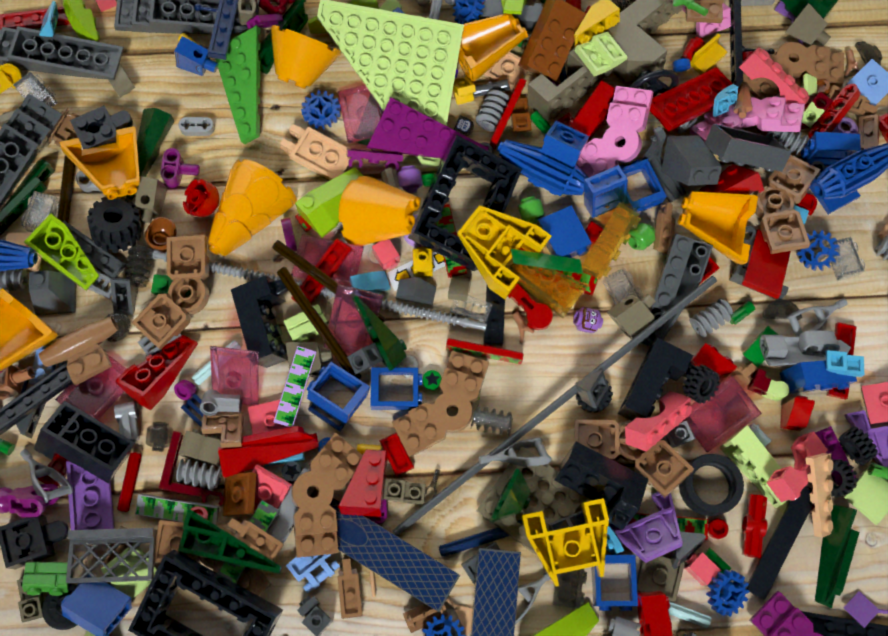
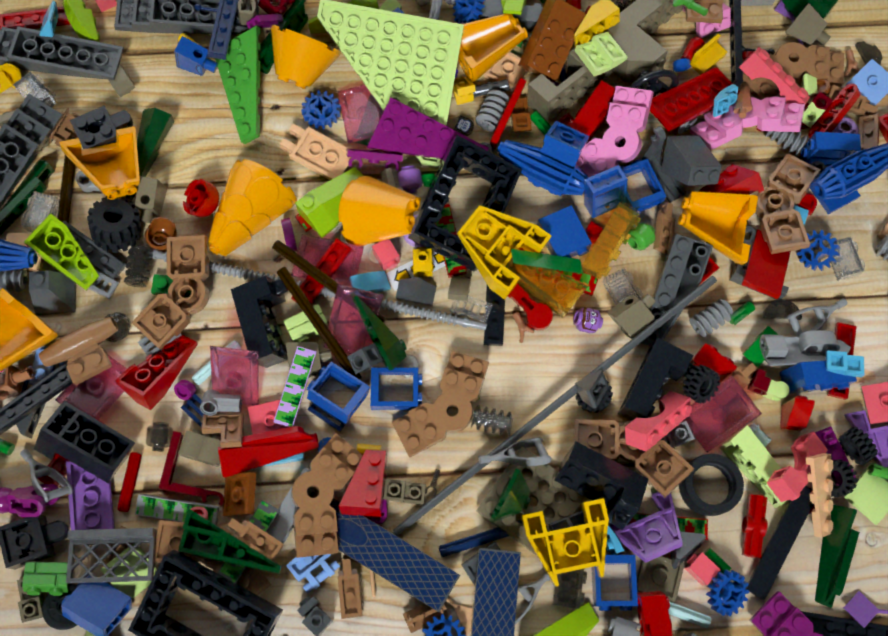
dark grey slope [110,278,138,315] -> none
light grey piece [114,401,139,442] -> none
magenta beam [160,148,200,188] -> none
light grey piece [176,459,222,491] -> none
light grey beam [178,117,215,136] -> none
coral plate [252,465,292,510] -> none
dark grey tile [282,461,302,482] -> none
red tile [379,432,414,477] -> none
green tile [422,370,442,391] -> none
red tile [446,338,524,365] -> none
bright green head [518,196,545,224] -> none
dark grey piece [705,124,792,172] -> none
red tile [708,518,729,539] -> none

